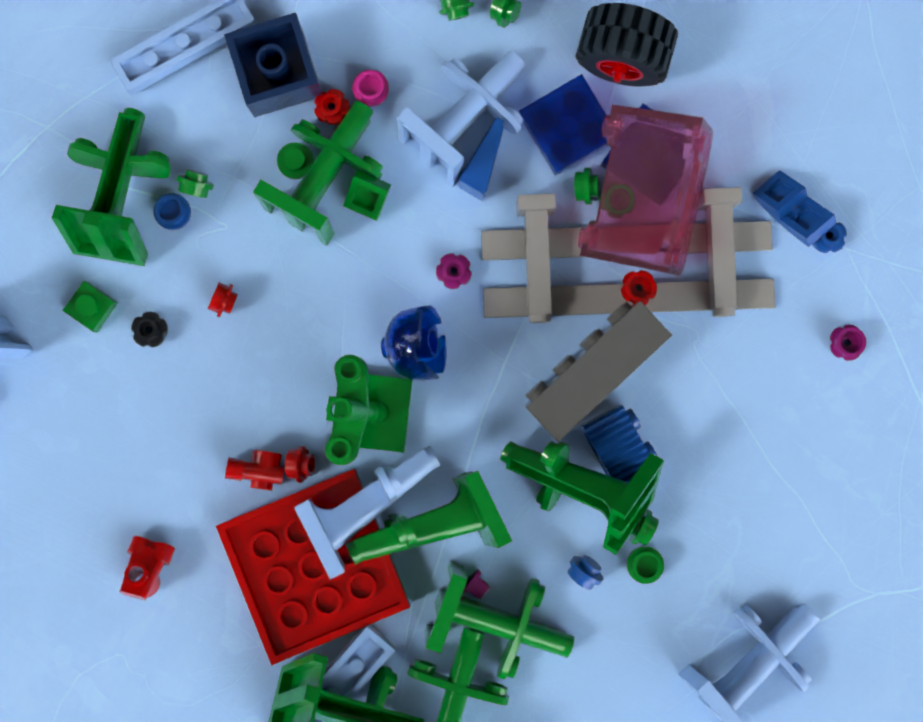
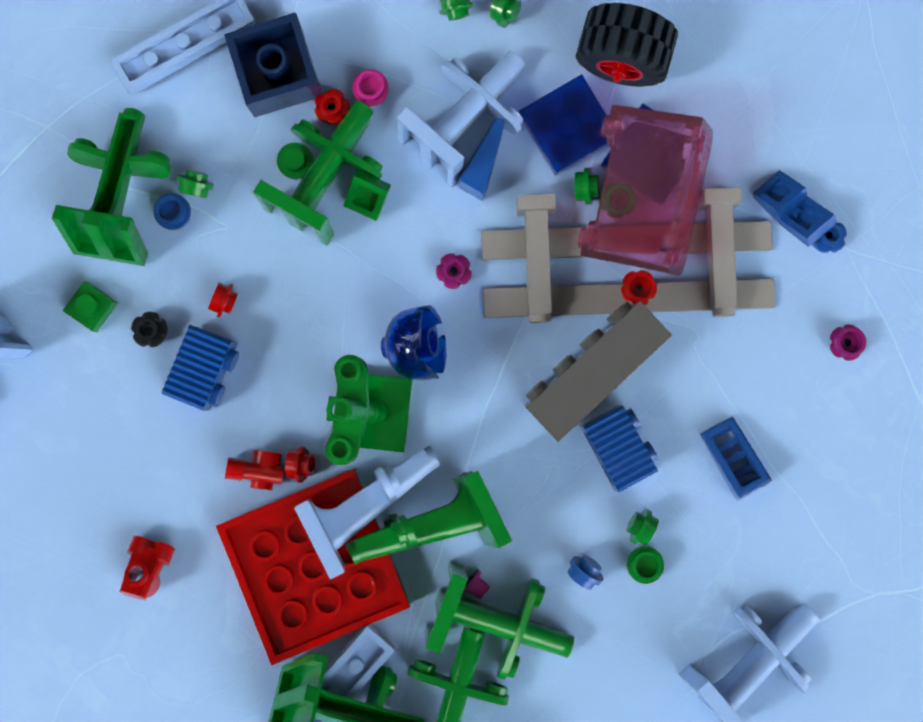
green piece [500,441,664,555] -> none
none -> blue brick [161,325,239,411]
none -> blue slope [700,416,772,501]

